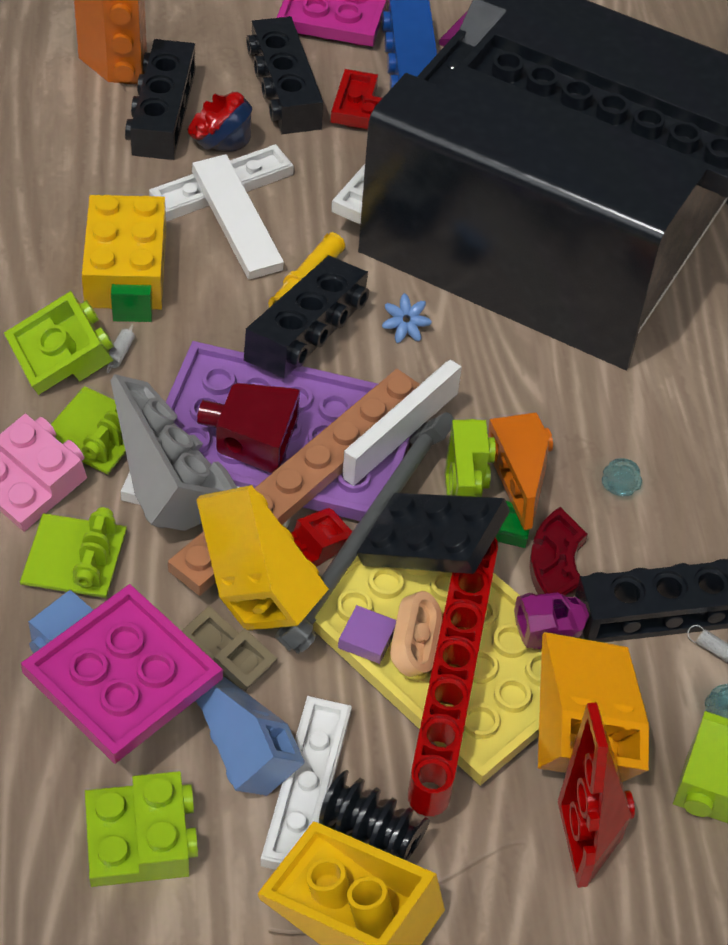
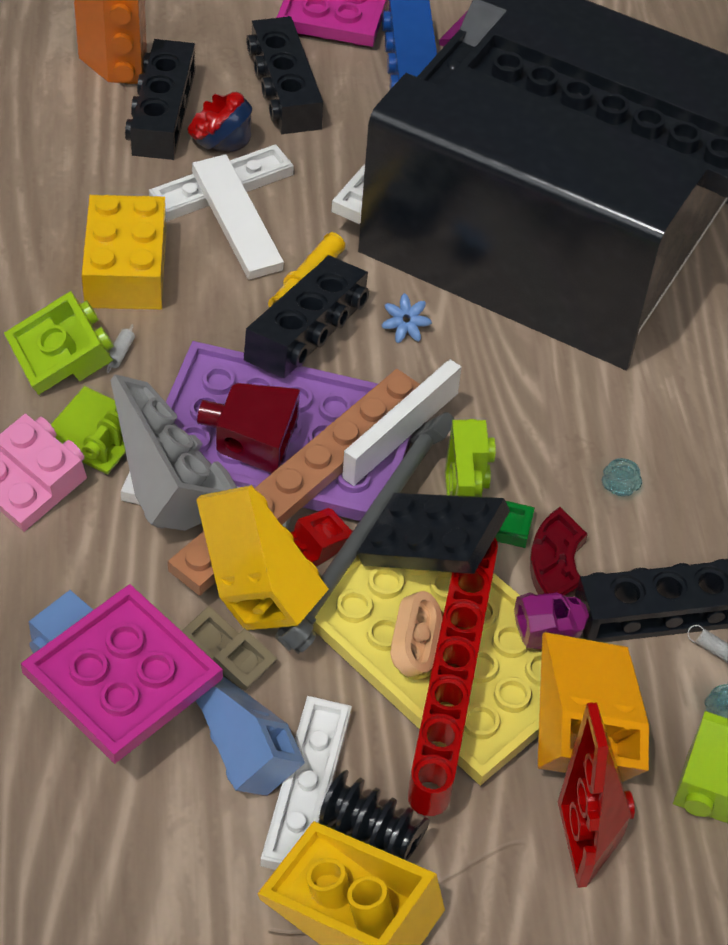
lime hinge [20,507,127,598] -> none
lime plate [85,771,198,887] -> none
green tile [111,284,153,322] -> none
red plate [330,69,382,129] -> none
medium lavender tile [338,605,396,664] -> none
orange slope [488,412,553,530] -> none

